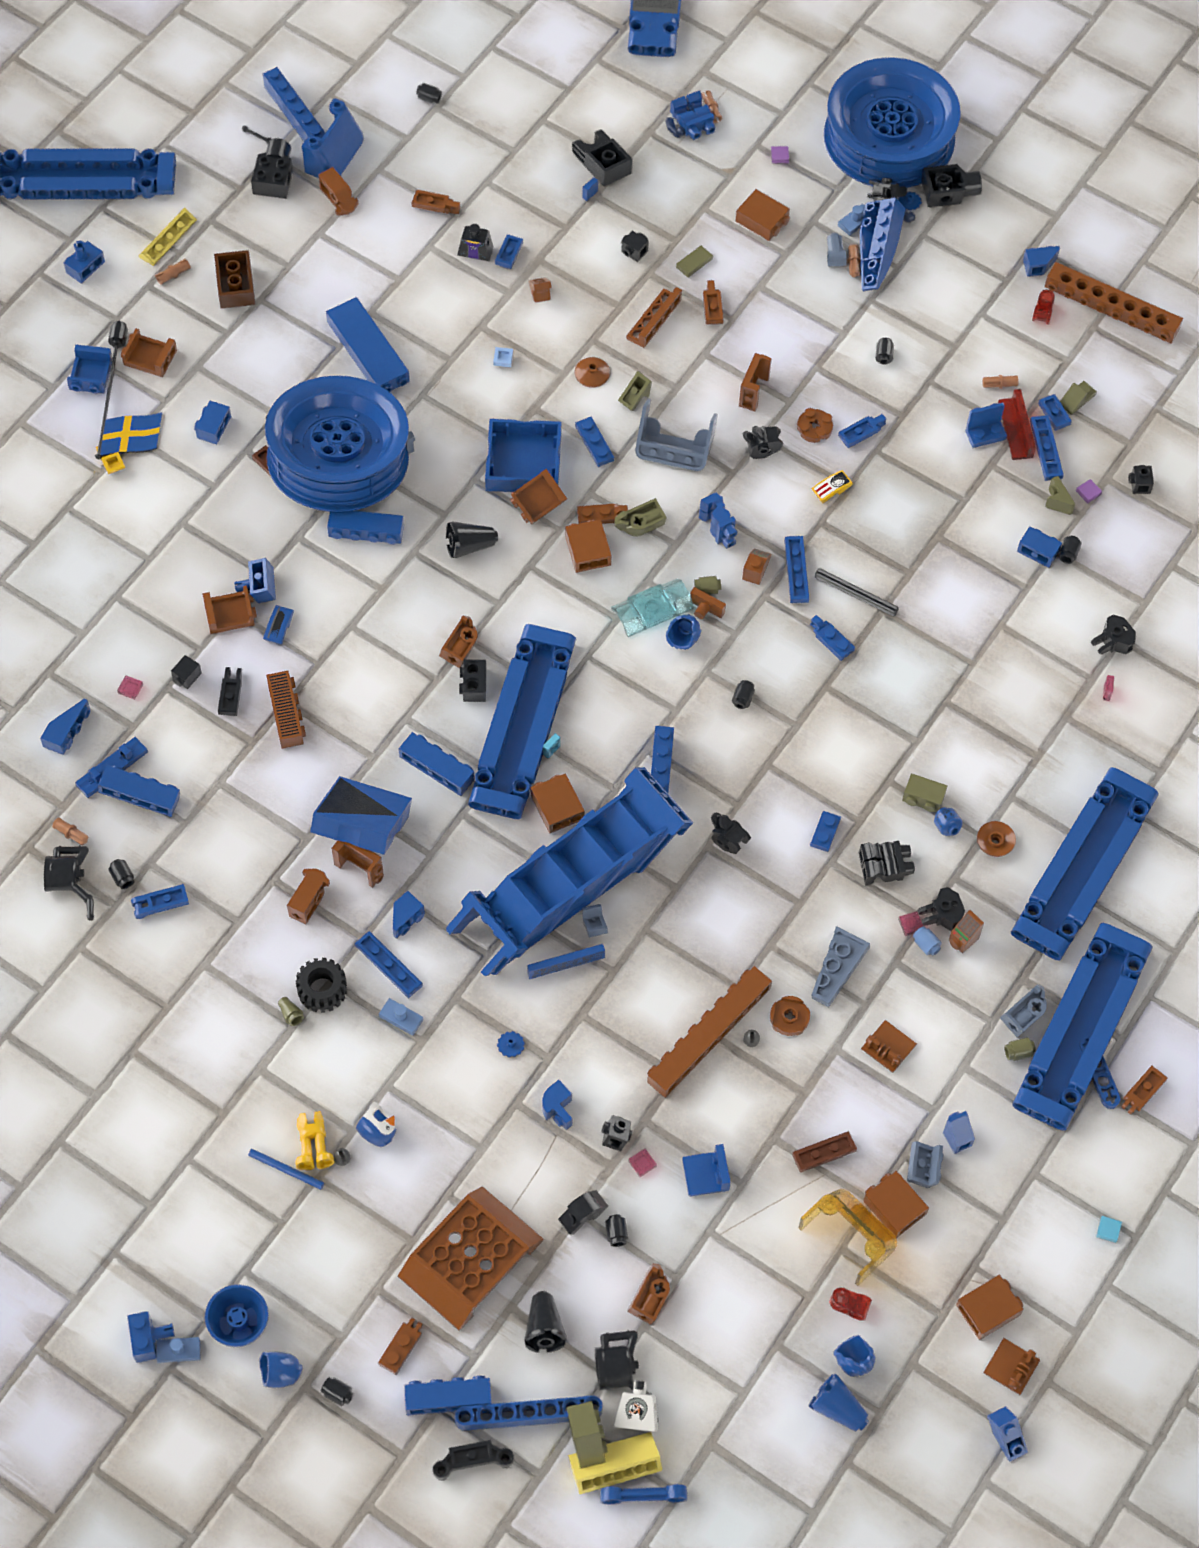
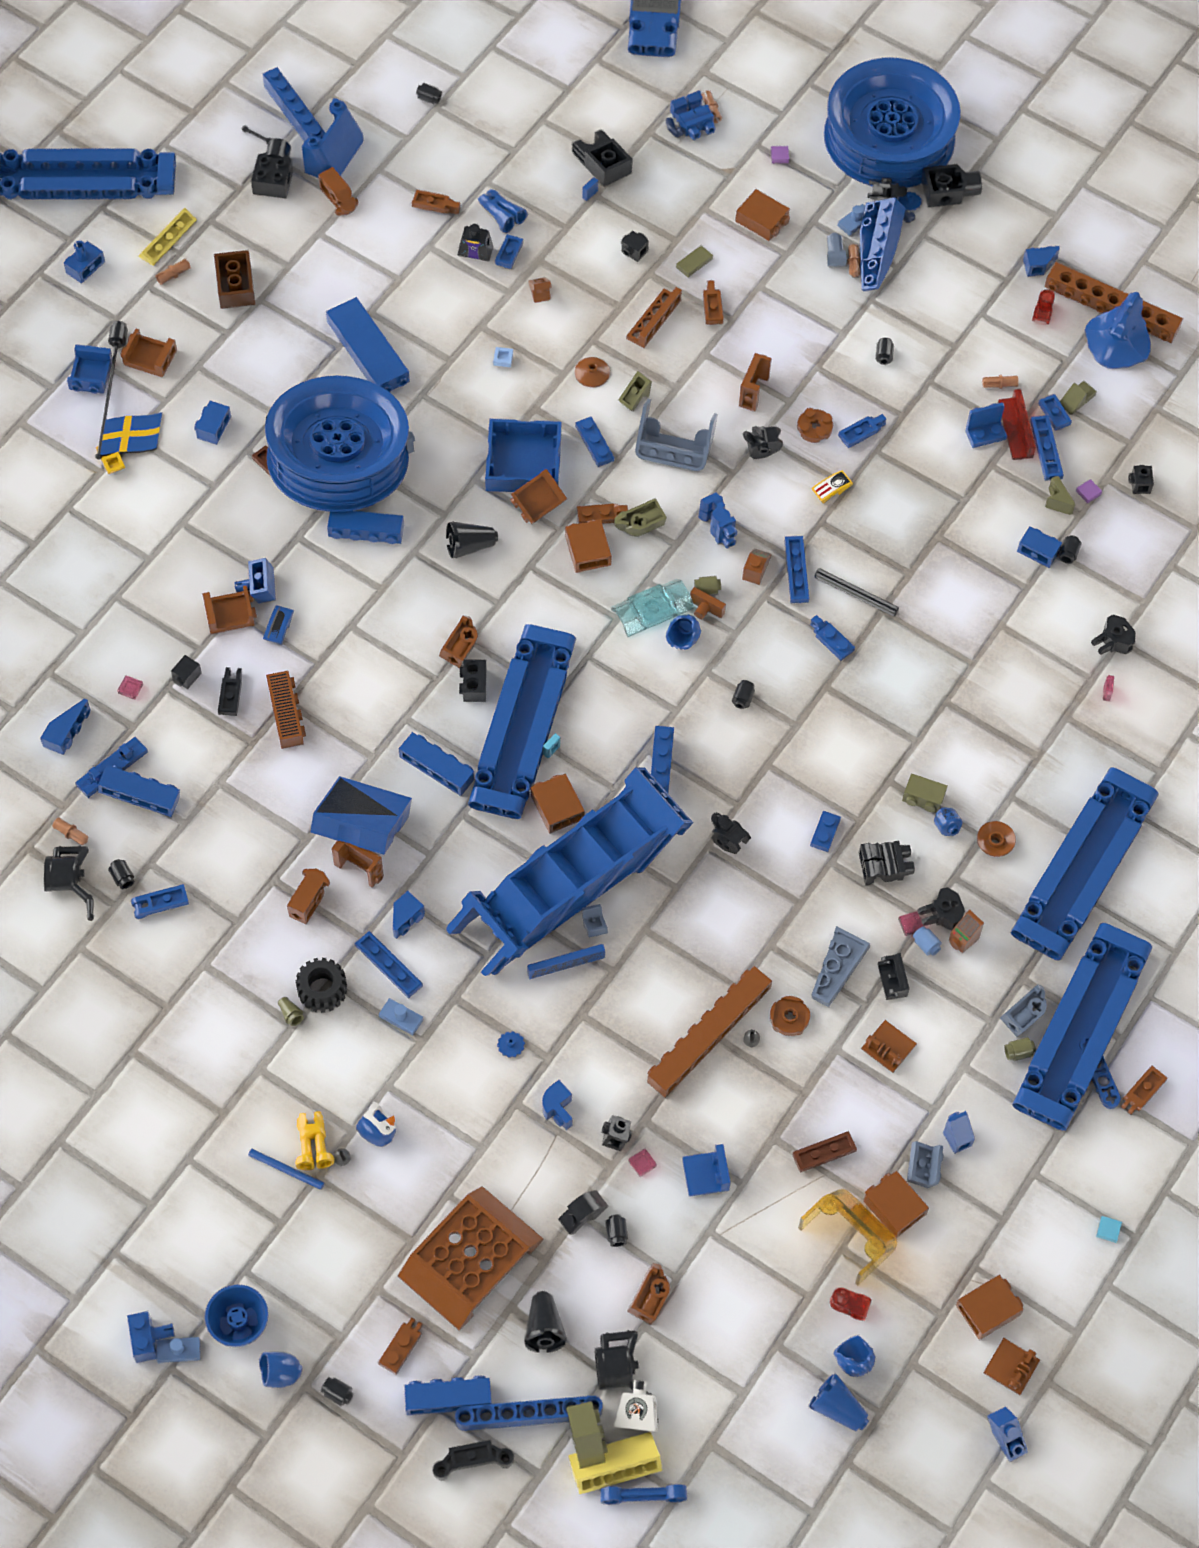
none -> blue piece [478,189,528,233]
none -> black hinge [877,953,909,1000]
none -> blue animal [1085,292,1151,369]

